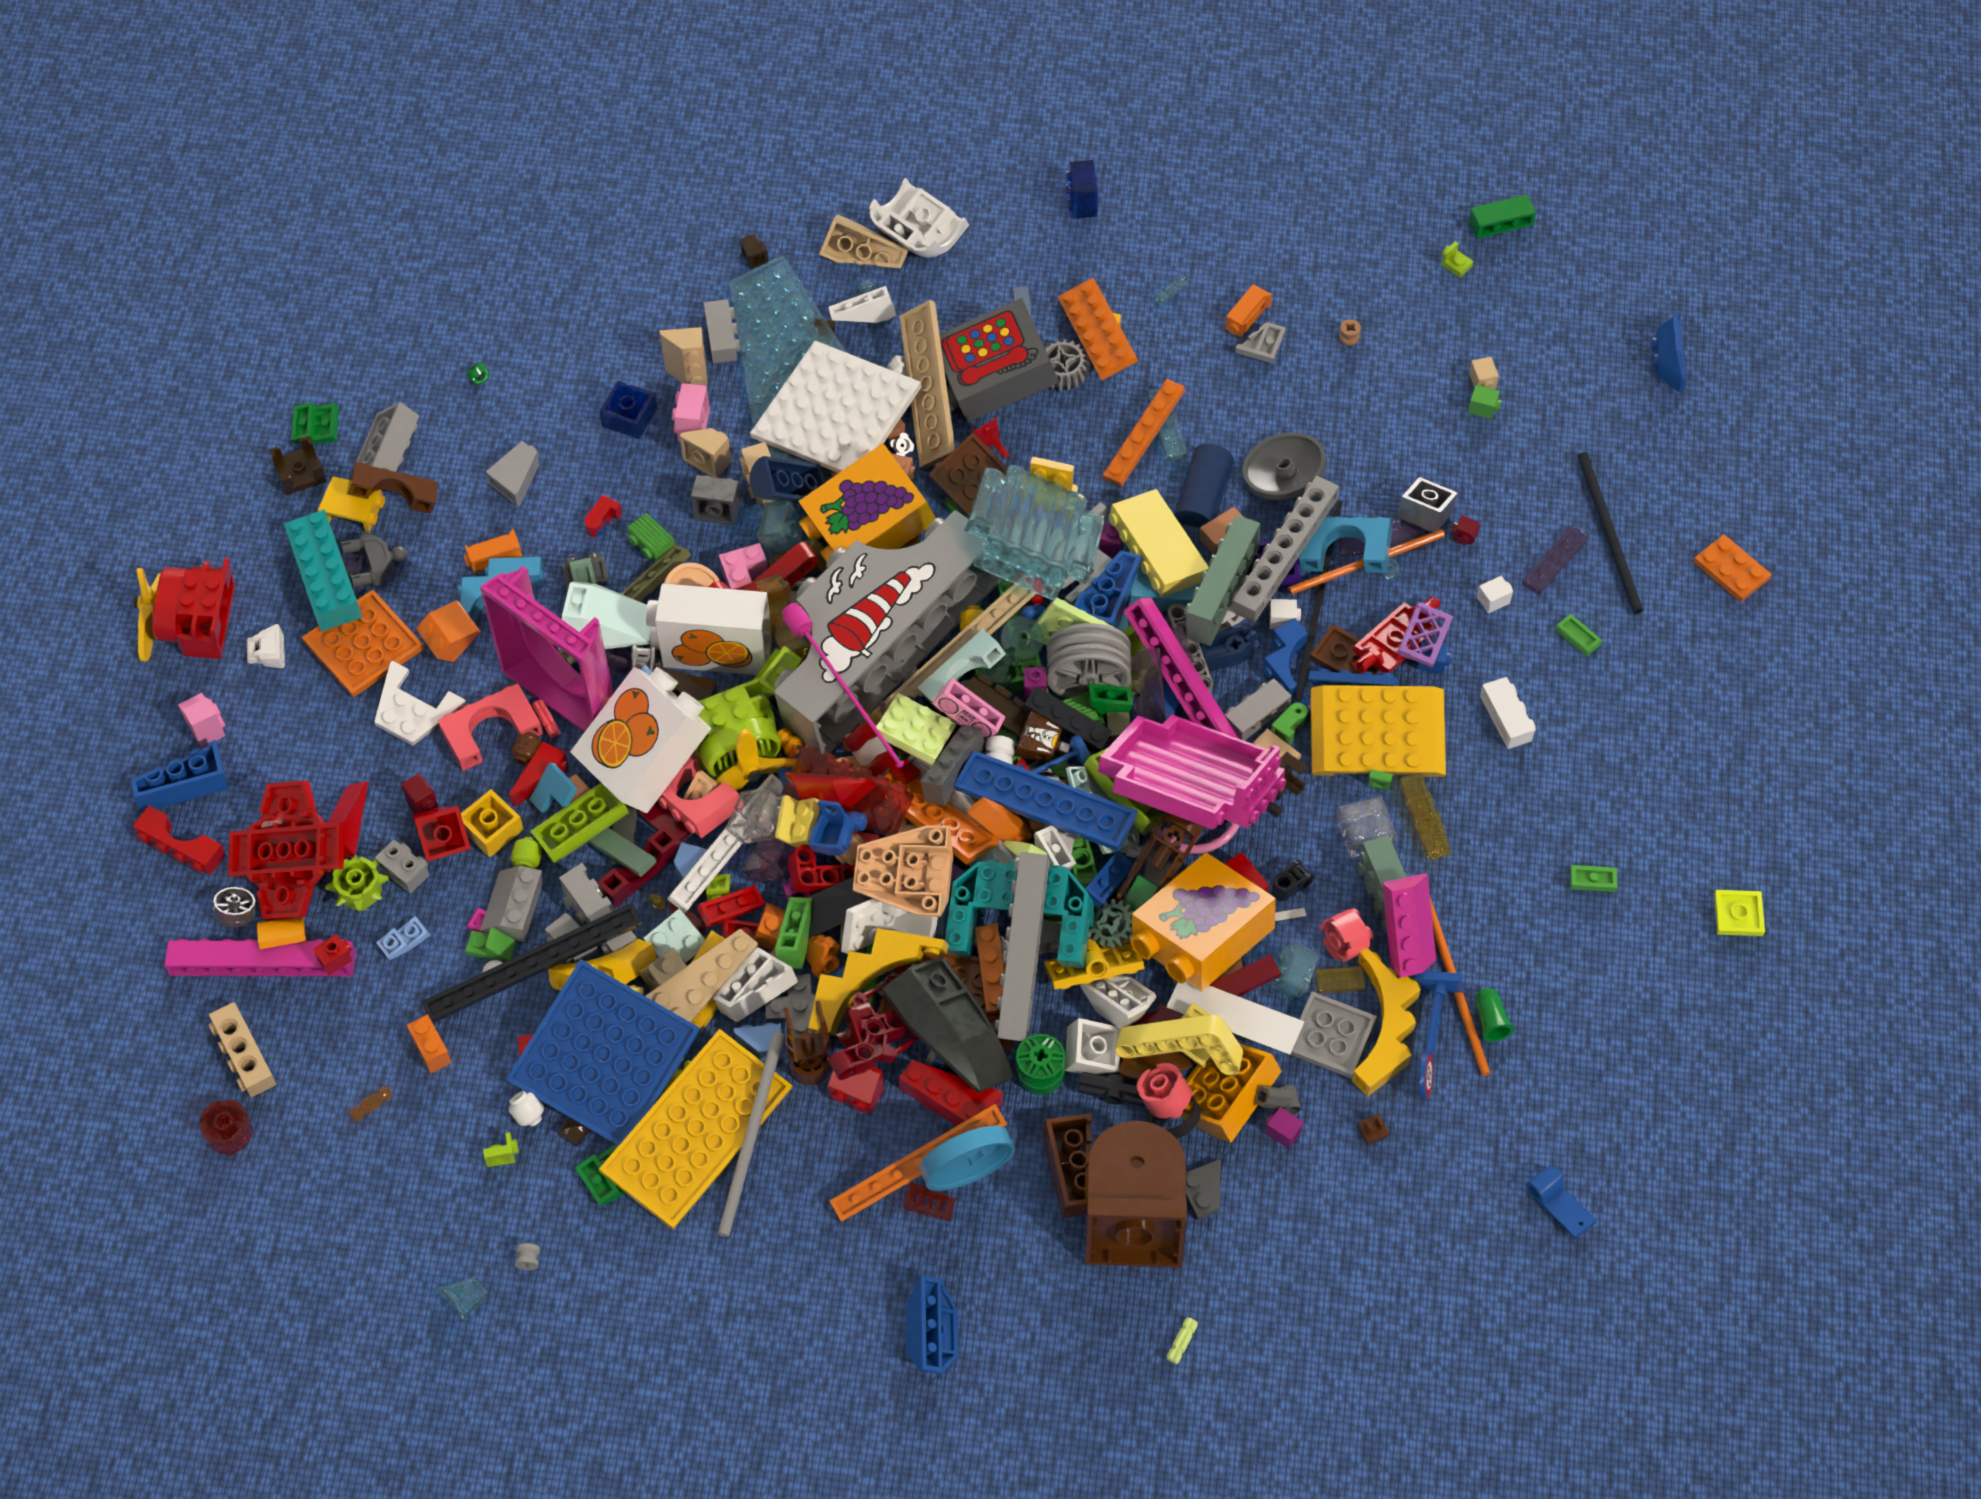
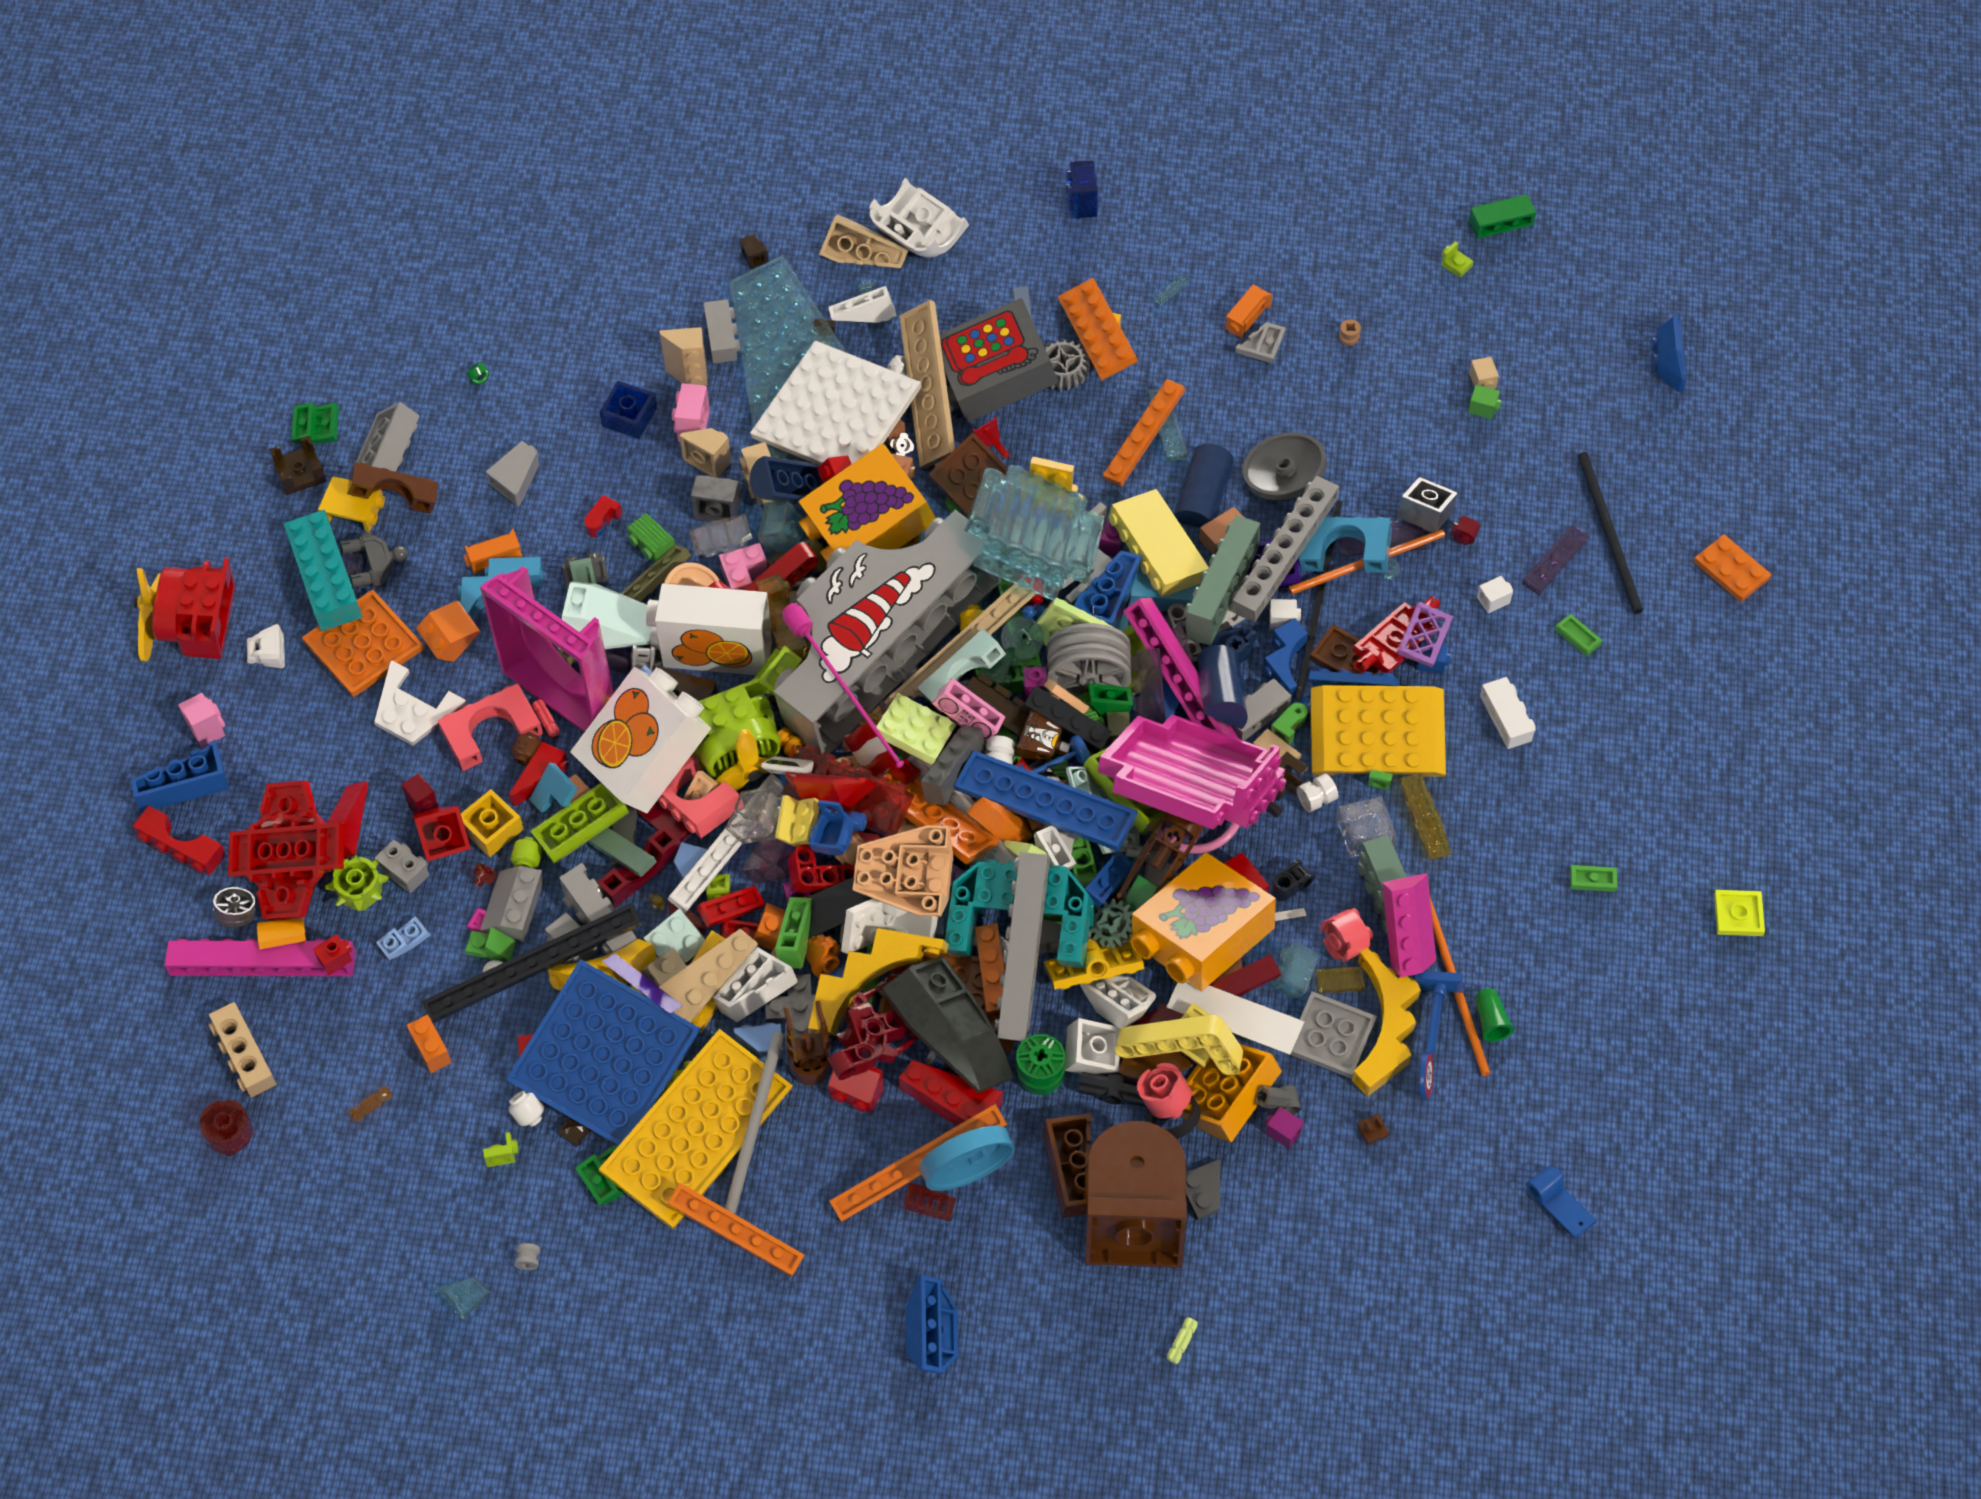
none -> clear red tile [473,863,497,887]
none -> sticker [602,953,683,1014]
none -> orange plate [667,1183,805,1277]
none -> clear piece [689,514,752,557]
none -> white slope [761,756,813,775]
none -> red slope [818,455,852,483]
none -> light nougat plate [1044,679,1089,714]
none -> dark blue brick [1197,645,1248,729]
none -> white wheel [1296,773,1338,813]

